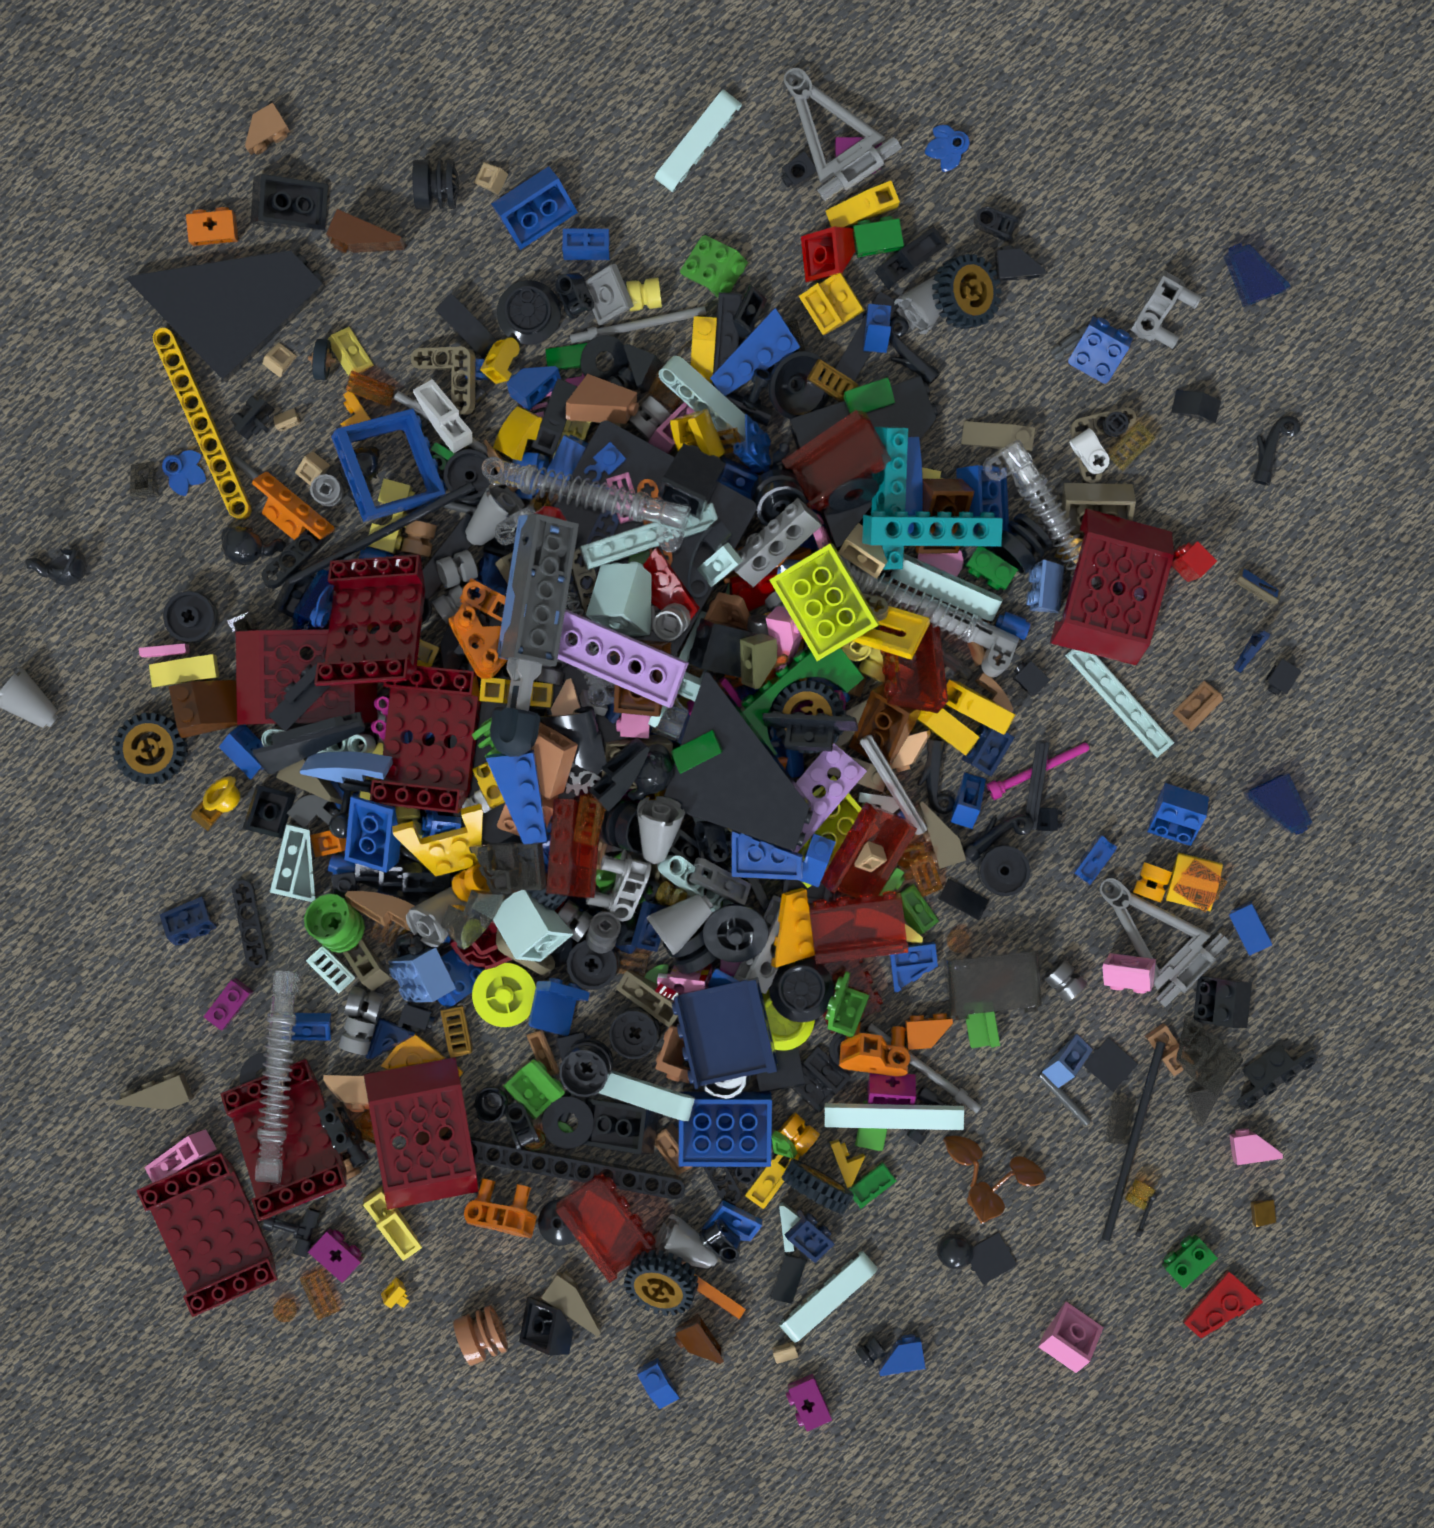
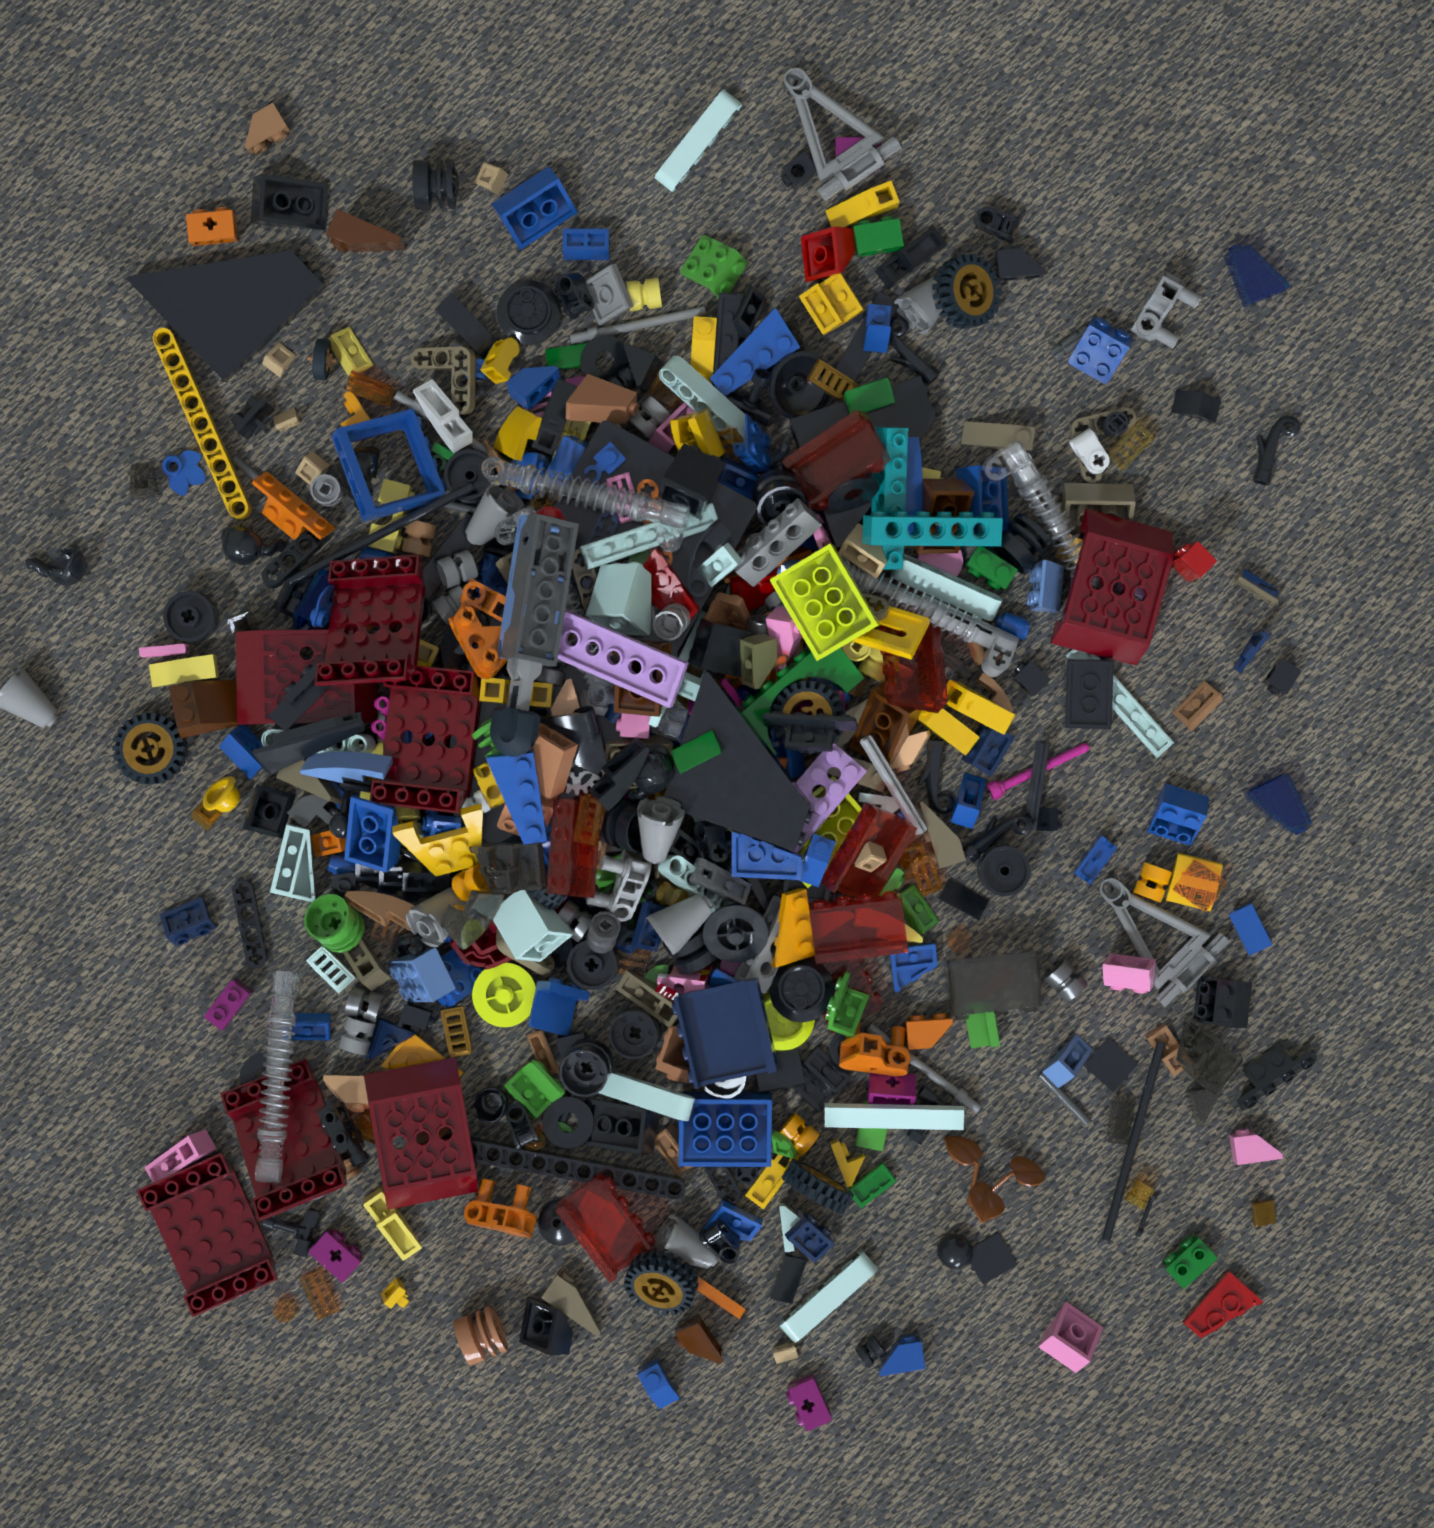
dark tan slope [115,1071,193,1110] -> none
blue plate [925,125,970,172] -> none
none -> black tile [1065,659,1114,729]

